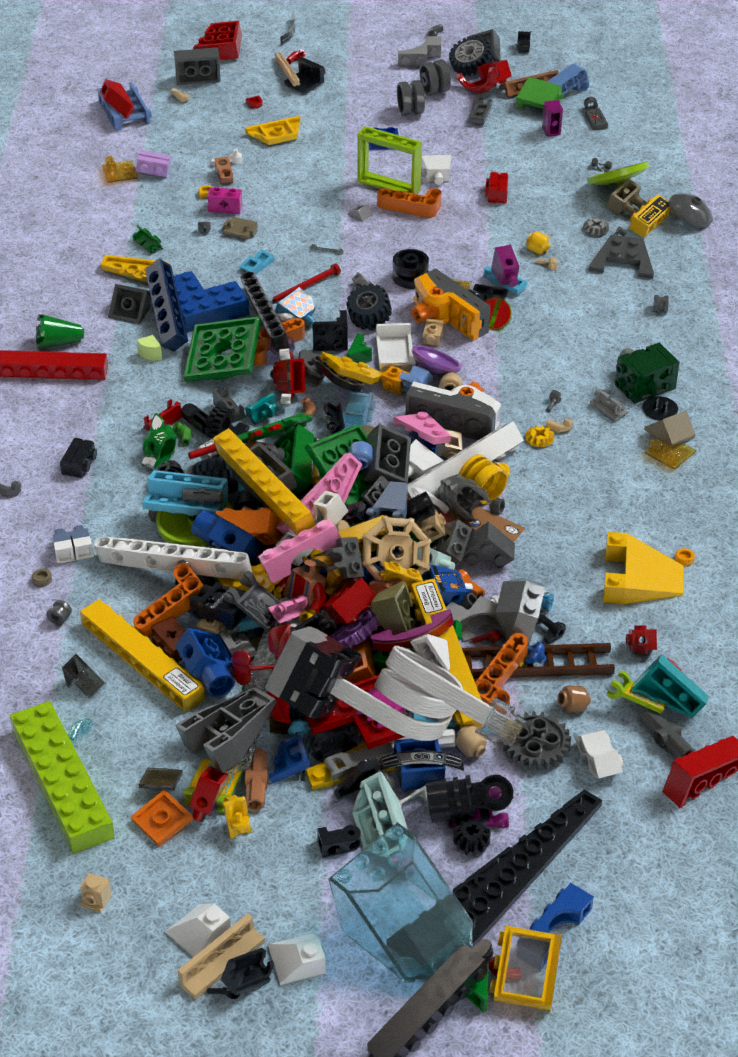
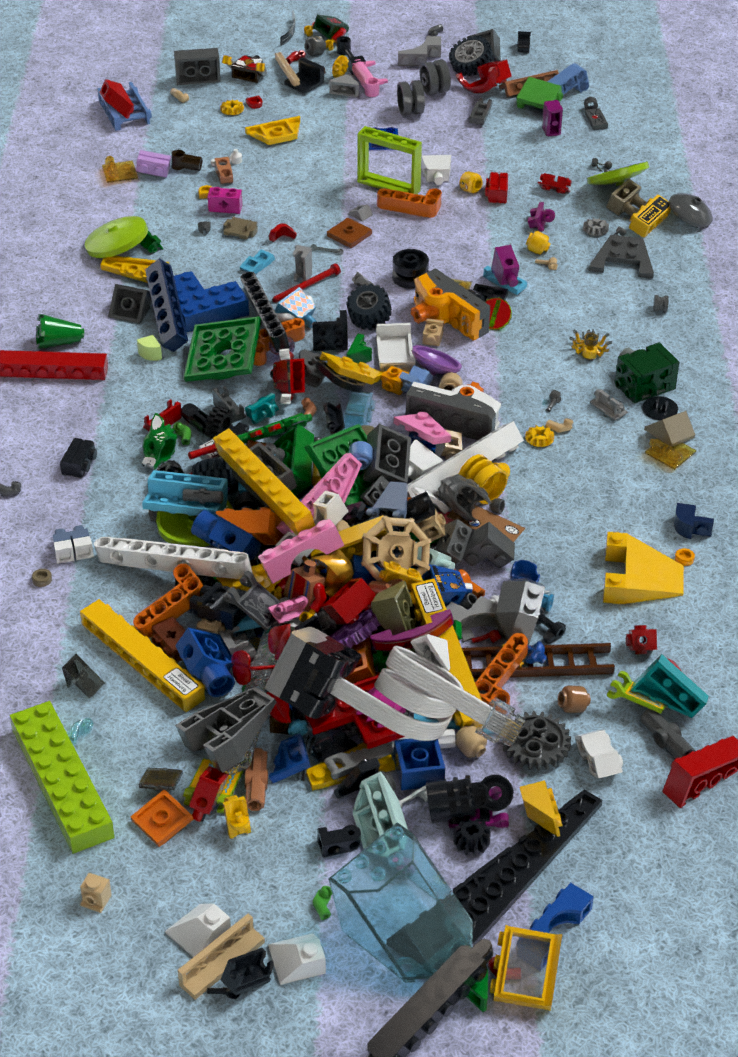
dark grey wheel [46,600,72,625] -> none
red wedge [193,21,242,60] -> none
dark grey plate [324,537,364,580] -> none
sticker [379,750,464,771] -> none
none -> lime dish [84,216,148,258]
none -> dark brown piece [171,150,203,171]
none -> yellow gear [220,99,244,115]
none -> torso [222,55,267,83]
none -> red hair [268,223,297,242]
none -> light grey hinge [293,245,312,282]
none -> dark green torso [304,14,349,51]
none -> dark grey head [304,36,326,56]
none -> bright green arm [312,886,333,920]
none -> dark orange plate [327,218,372,248]
none -> light grey slope [329,74,359,97]
none -> yellow gear [332,55,349,78]
none -> bright pink piece [337,36,388,97]
none -> yellow head [459,171,483,194]
none -> blue hair [510,560,540,582]
none -> yellow slope [519,780,563,837]
none -> magenta hips [528,202,555,232]
none -> red hinge [538,173,572,194]
none -> animal [569,329,612,360]
none -> dark blue brick [674,503,714,539]

